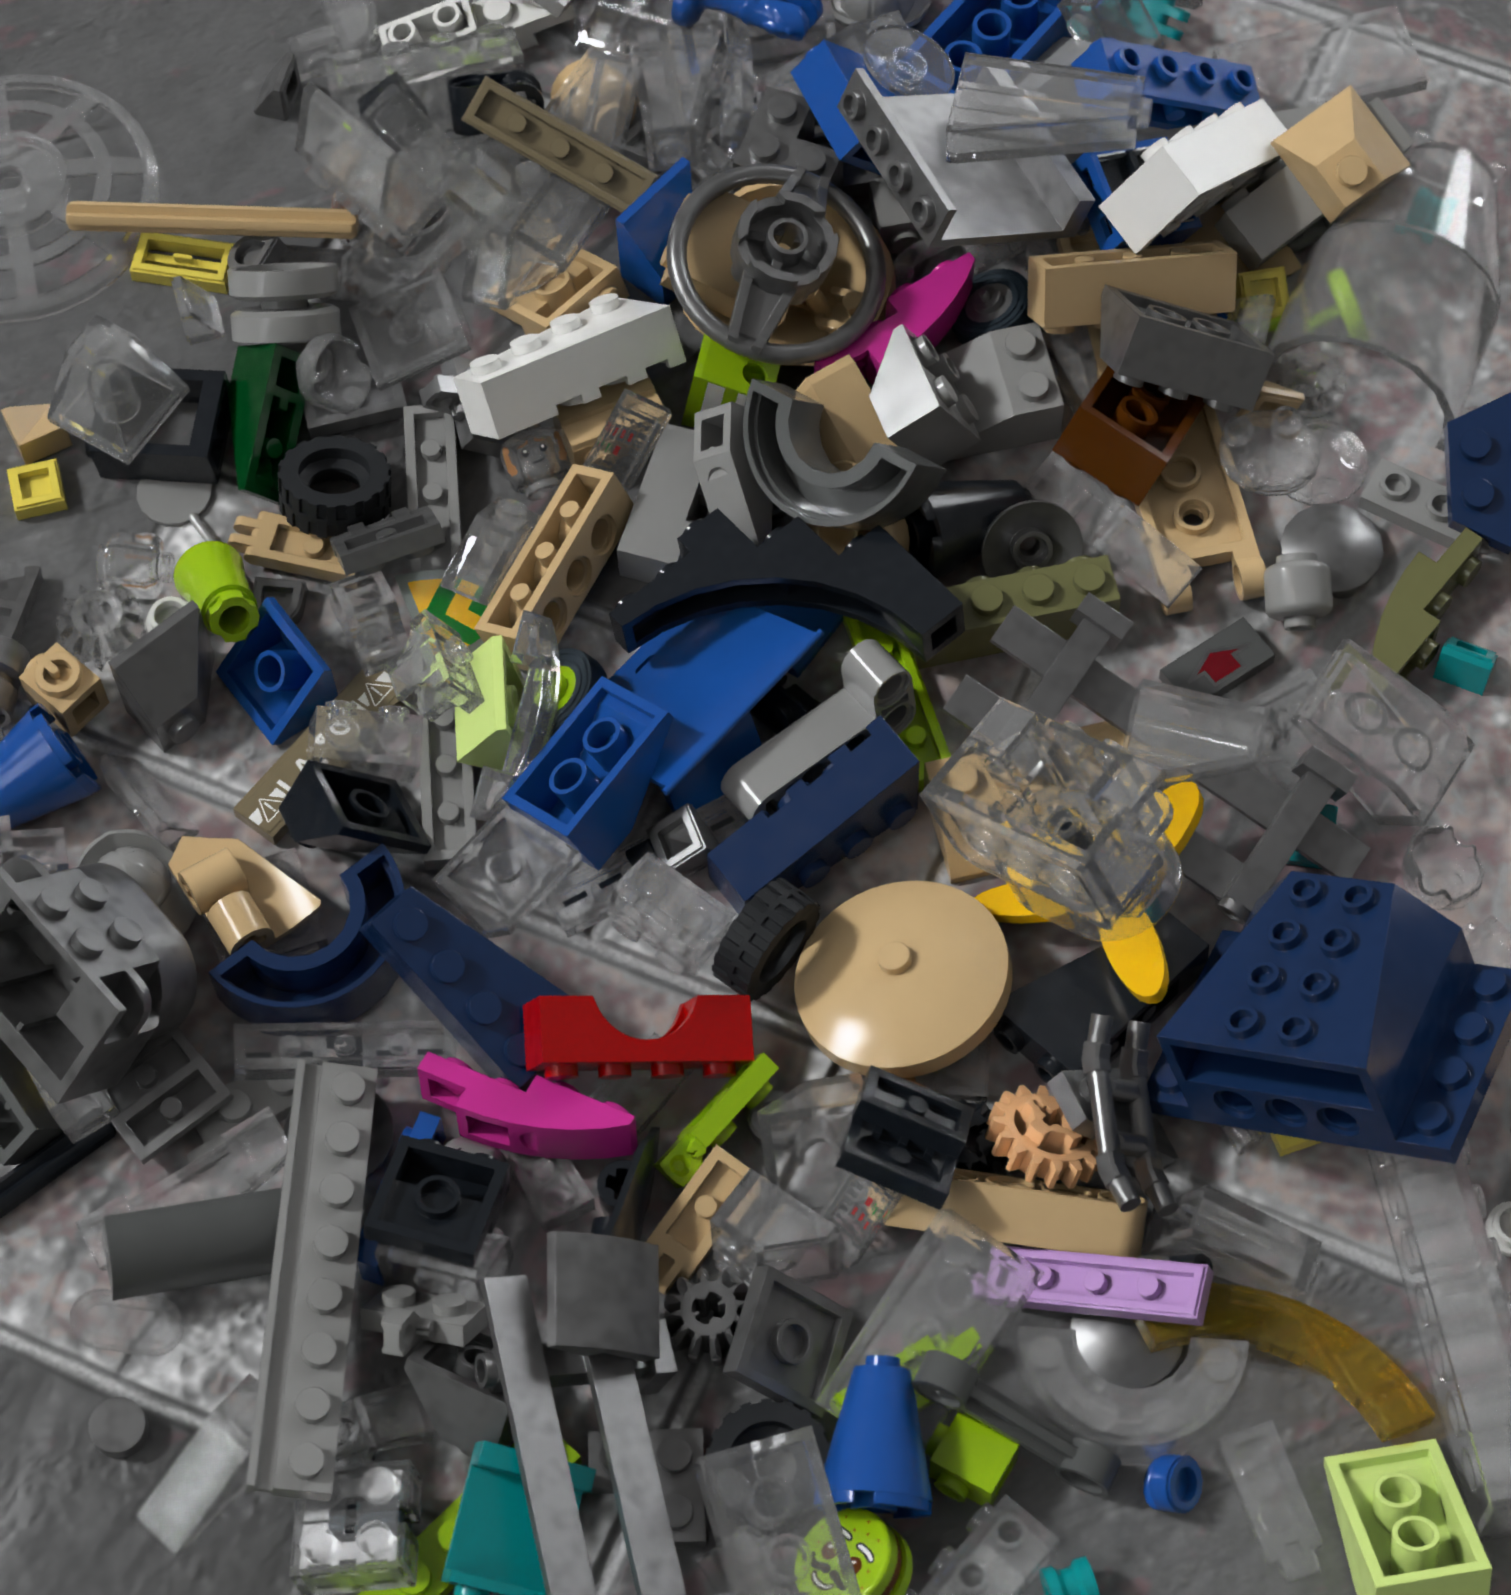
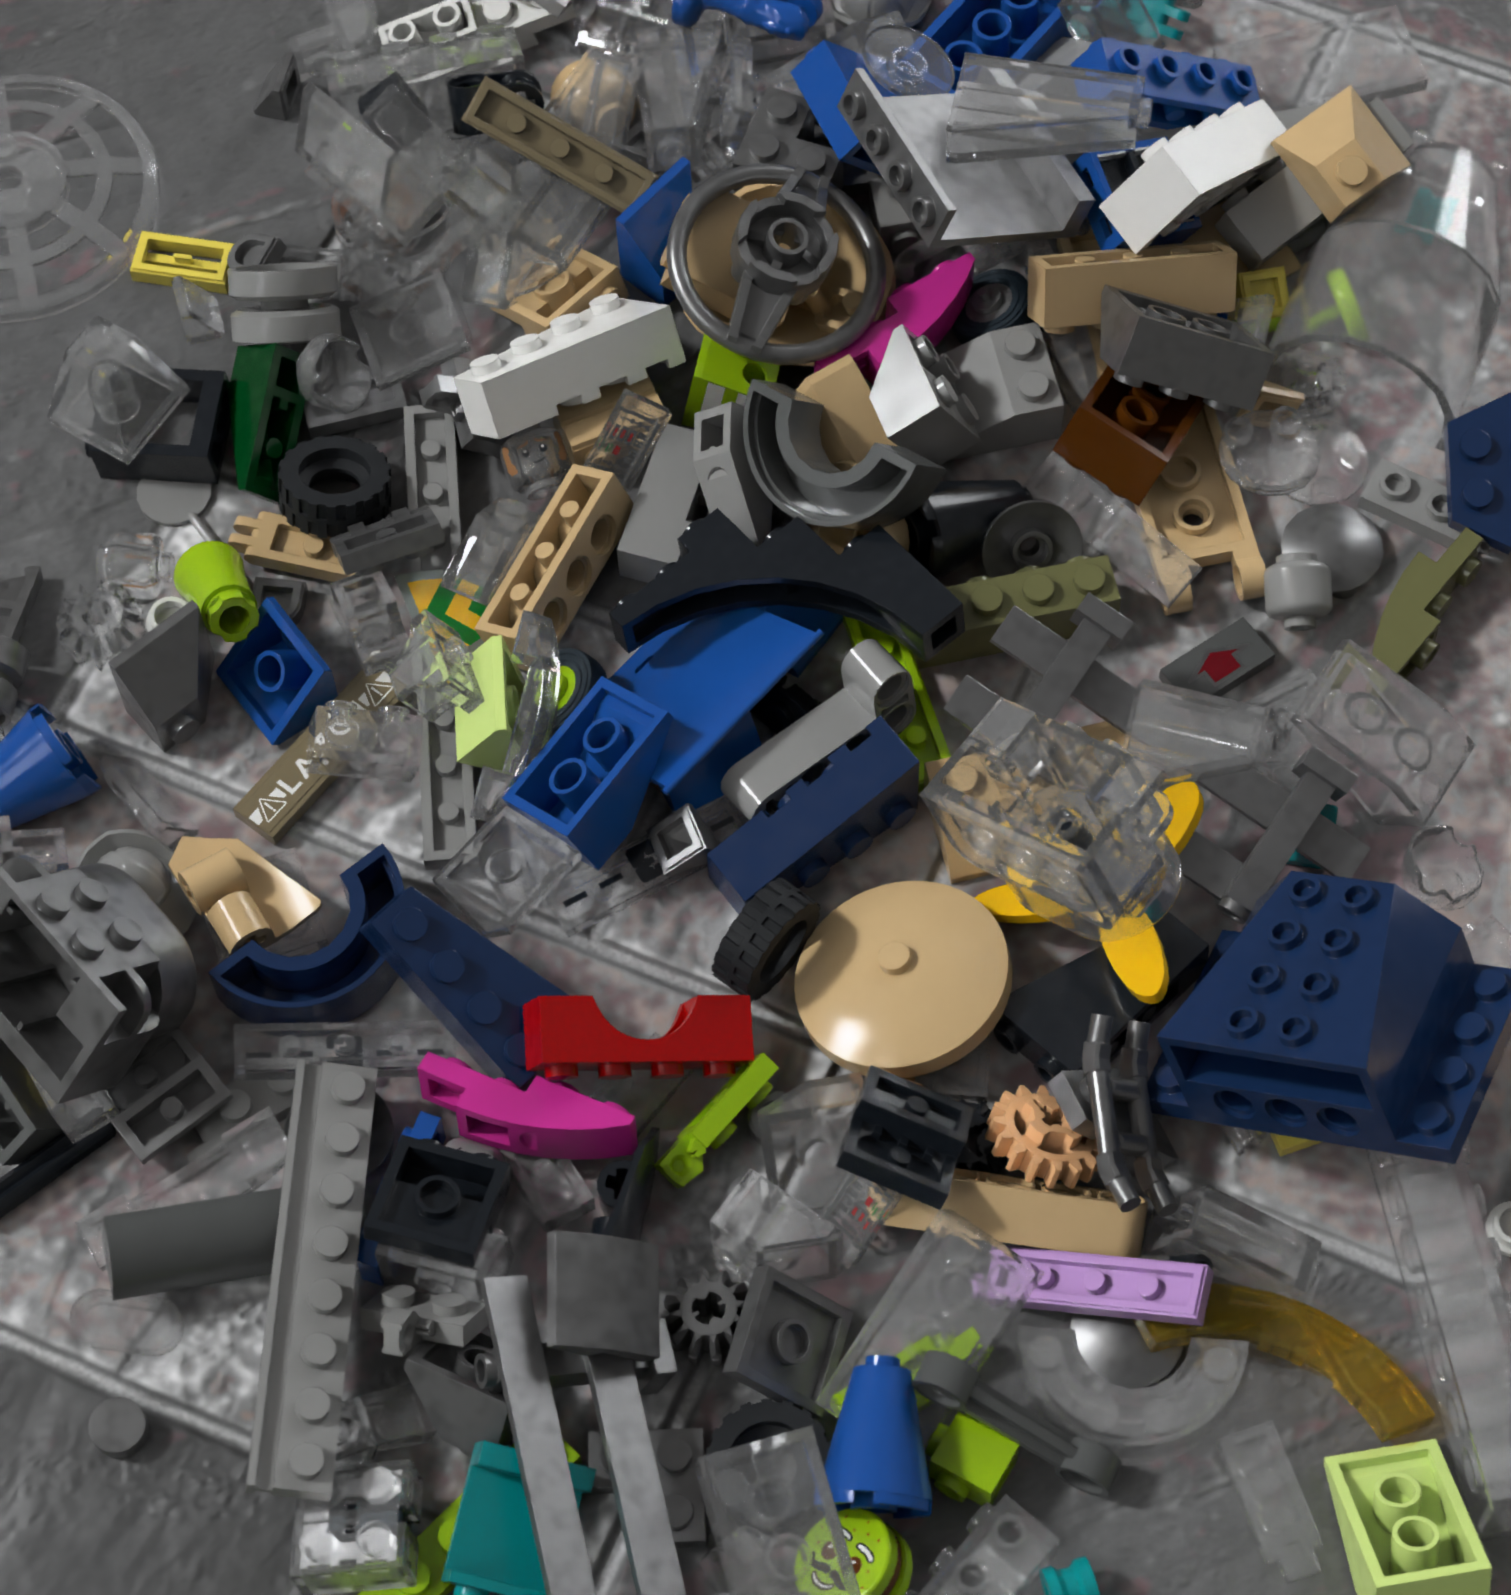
tan slope [1,404,72,465] -> none
light yellow tile [7,458,68,520] -> none
tan brick [19,642,110,737] -> none
tan axle [66,201,359,239] -> none
clear slope [135,1373,258,1557] -> none
black slope [278,760,432,854] -> none
clear slope [607,851,736,977] -> none
tan hinge [646,1144,763,1295] -> none
blue tile [1143,1454,1203,1514] -> none
teal slope [1433,636,1498,695] -> none

